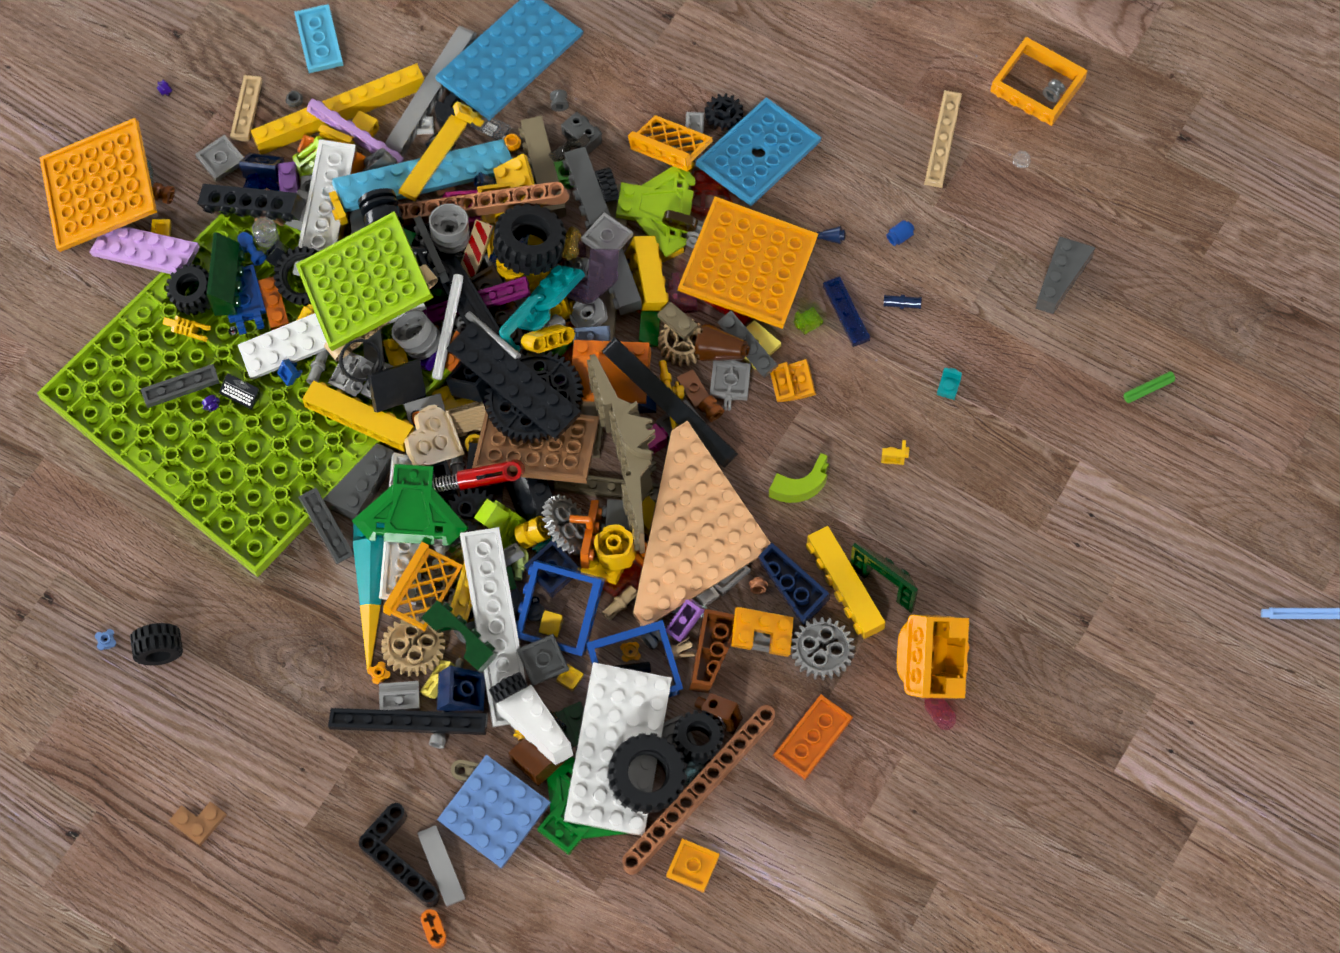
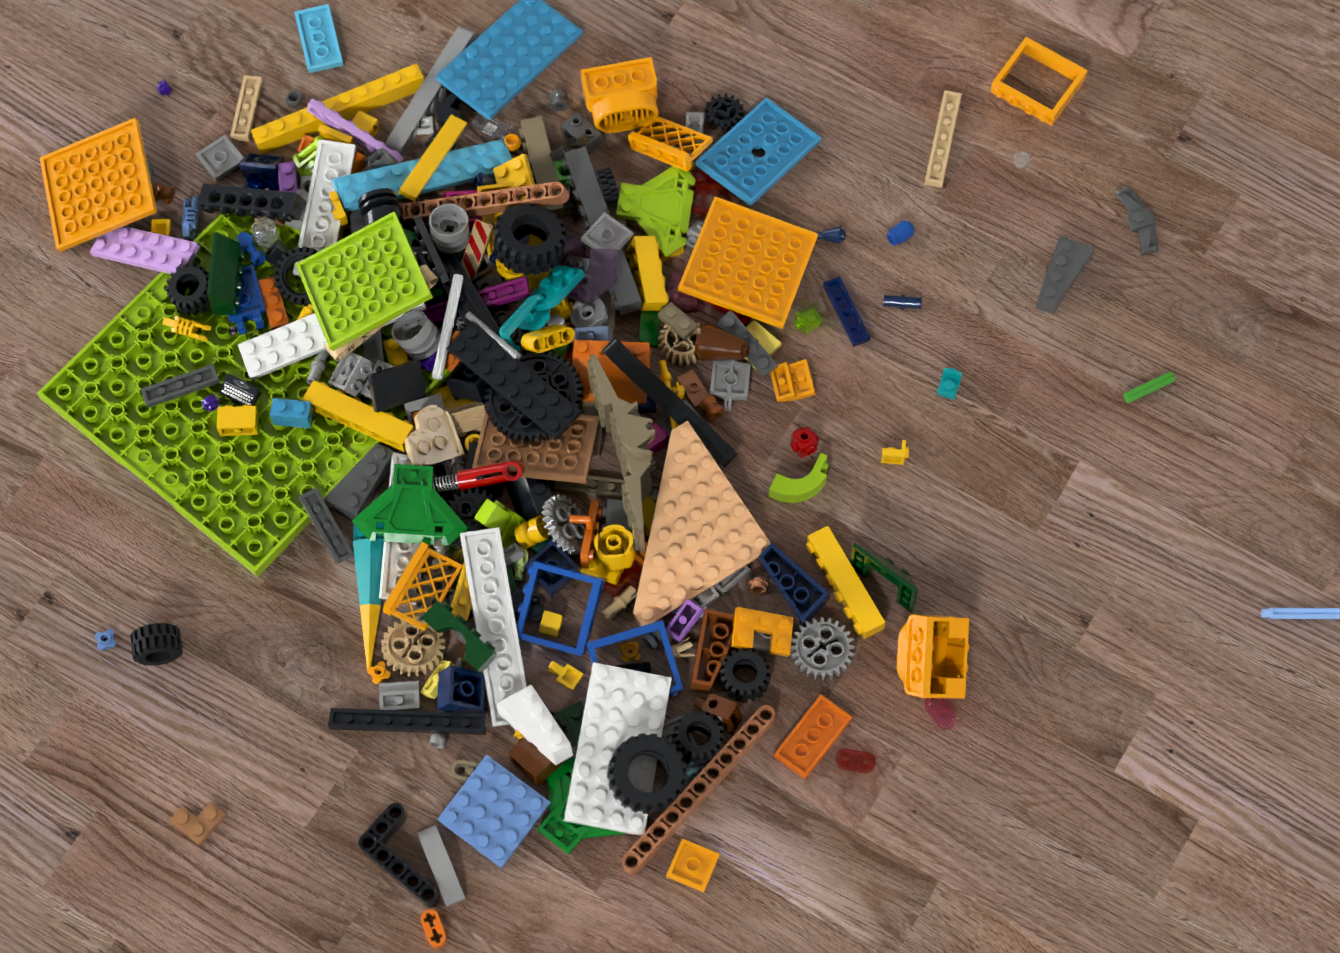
blue tile [277,359,303,386] -> none
black tyre [339,339,383,382] -> none
yellow plate [453,101,485,127] -> none
black tyre [489,672,528,704] -> none
dark grey plate [517,634,569,686] -> none
clear yellow plate [562,226,581,260] -> none
dark brown beam [662,210,698,232] -> none
dark grey wheel [1043,79,1066,102] -> none
none -> medium blue hinge [182,196,200,241]
none -> yellow brick [217,405,259,436]
none -> dark azure brick [270,398,314,429]
none -> clear smoke piece [561,184,585,223]
none -> light orange brick [581,57,658,133]
none -> black tyre [721,648,770,703]
none -> red brick [790,426,819,459]
none -> clear red plate [835,748,876,773]
none -> dark grey plate [1115,187,1159,256]

